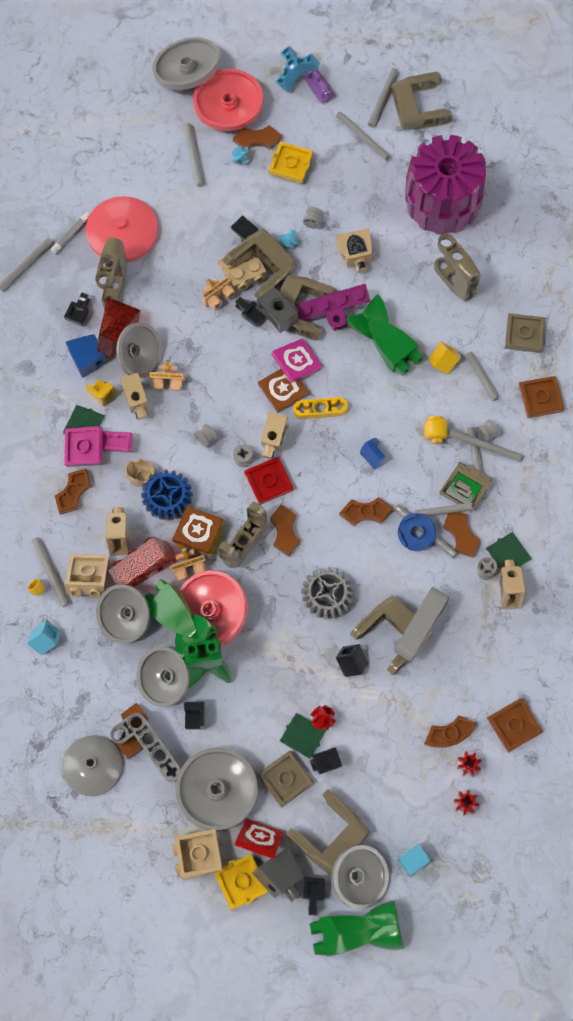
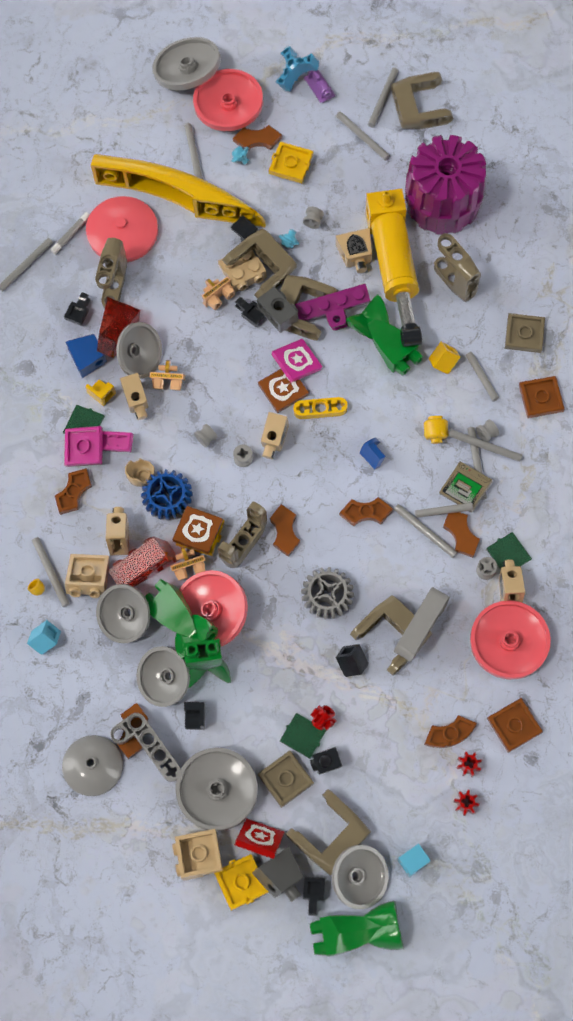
red tile [244,456,294,505] -> none
blue tile [397,513,437,552] -> none
none -> yellow slope [91,154,266,227]
none -> yellow piece [365,188,422,347]
none -> coral dish [470,600,551,680]

